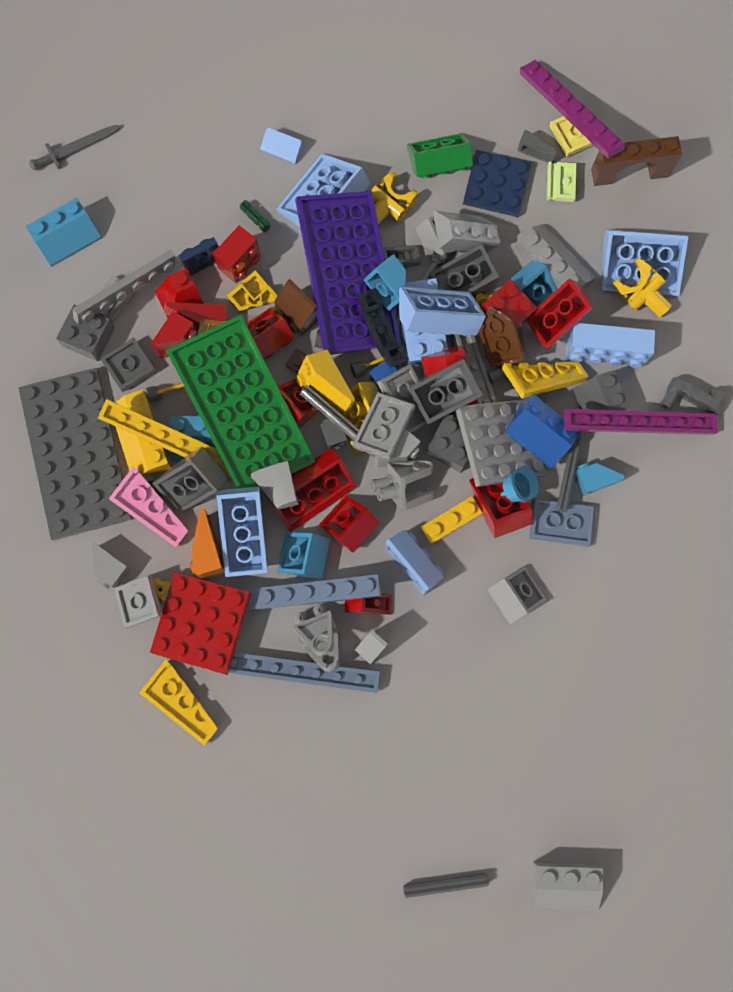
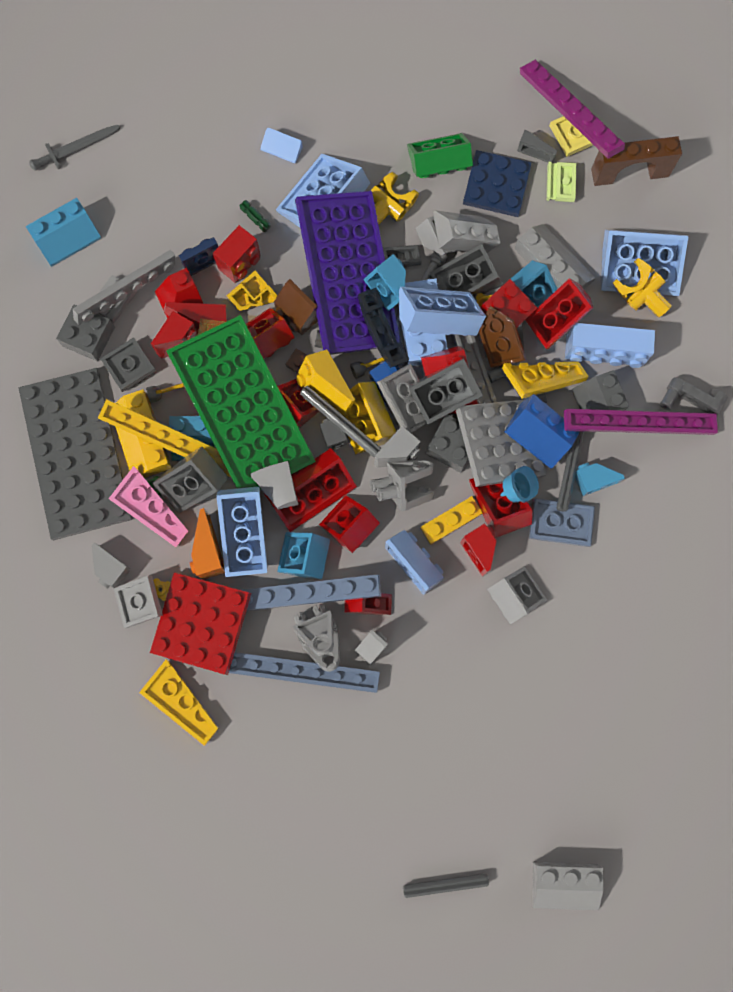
light grey tile [352,392,416,461] -> none
none -> red slope [460,523,496,577]

